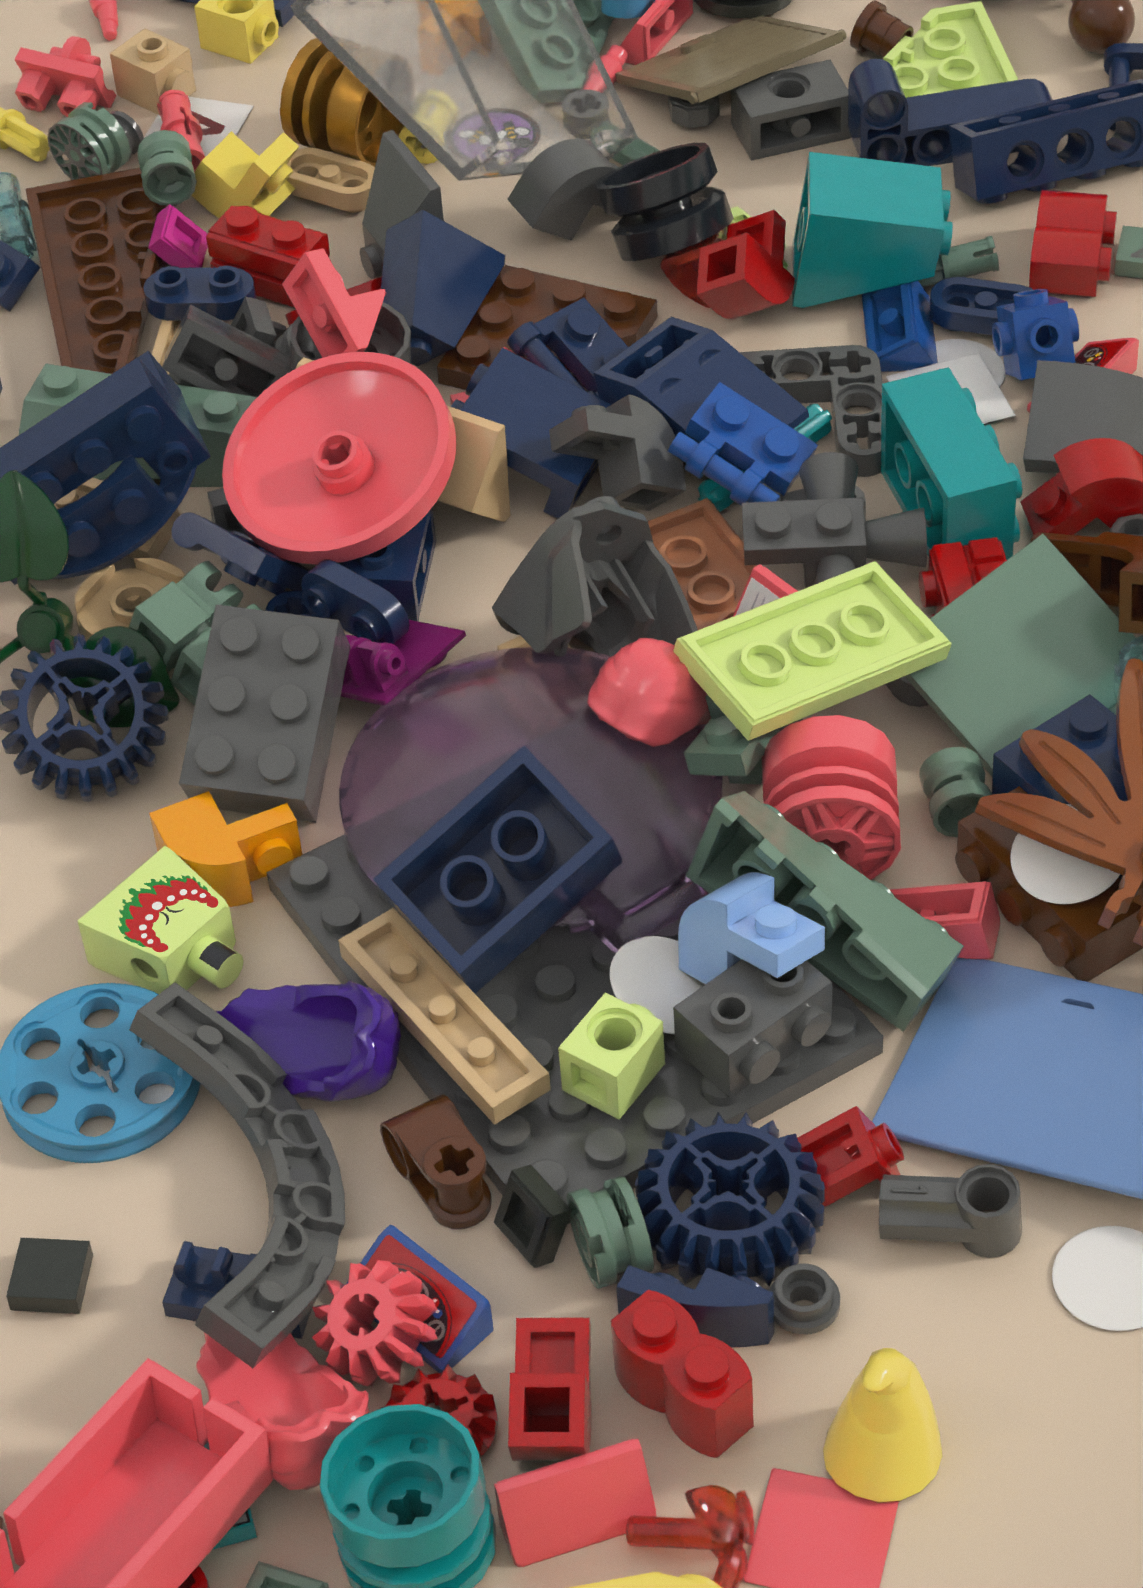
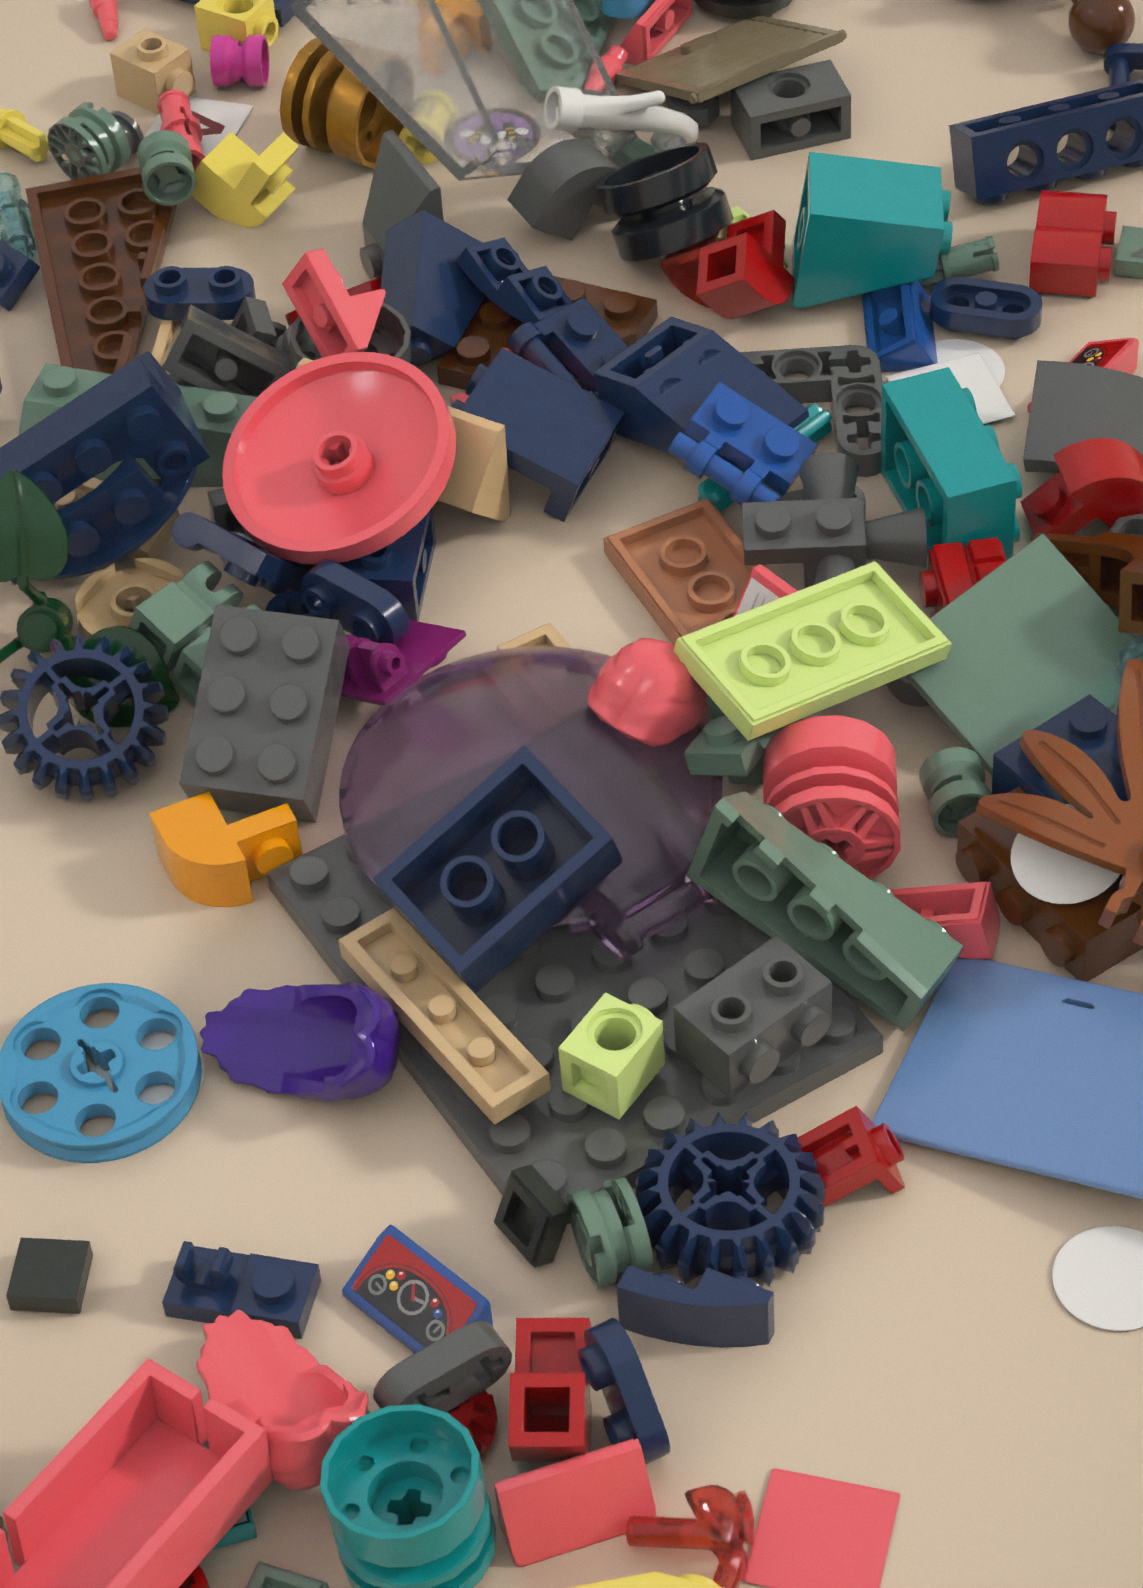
coral hips [14,36,116,117] -> none
yellowish green torso [78,846,243,994] -> none
dark grey plate [129,982,345,1368] -> none
dark pink tile [148,204,207,268] -> none
red brick [206,206,331,308] -> none
tan plate [287,148,375,213] -> none
coral gear [312,1260,438,1386] -> none
reddish brown piece [380,1094,492,1229] -> none
dark grey piece [492,496,698,665] -> none
dark grey brick [549,395,686,511] -> none
white sticker [609,936,706,1034] -> none
red brick [611,1290,754,1458] -> none
light blue brick [678,872,825,984] -> none
dark grey plate [769,1264,840,1334] -> none
light yellow hat [823,1348,943,1502] -> none
dark blue beam [848,59,1053,166] -> none
reddish brown piece [850,0,914,57] -> none
dark grey piece [879,1164,1022,1258] -> none
yellowish green plate [884,1,1018,98] -> none
blue brick [992,289,1079,380] -> none
none -> dark pink wheel [210,35,270,87]
none -> dark grey beam [373,1321,512,1412]
none -> dark blue slope [456,237,573,323]
none -> white plant [544,86,699,151]
none -> dark blue plate [577,1318,670,1464]

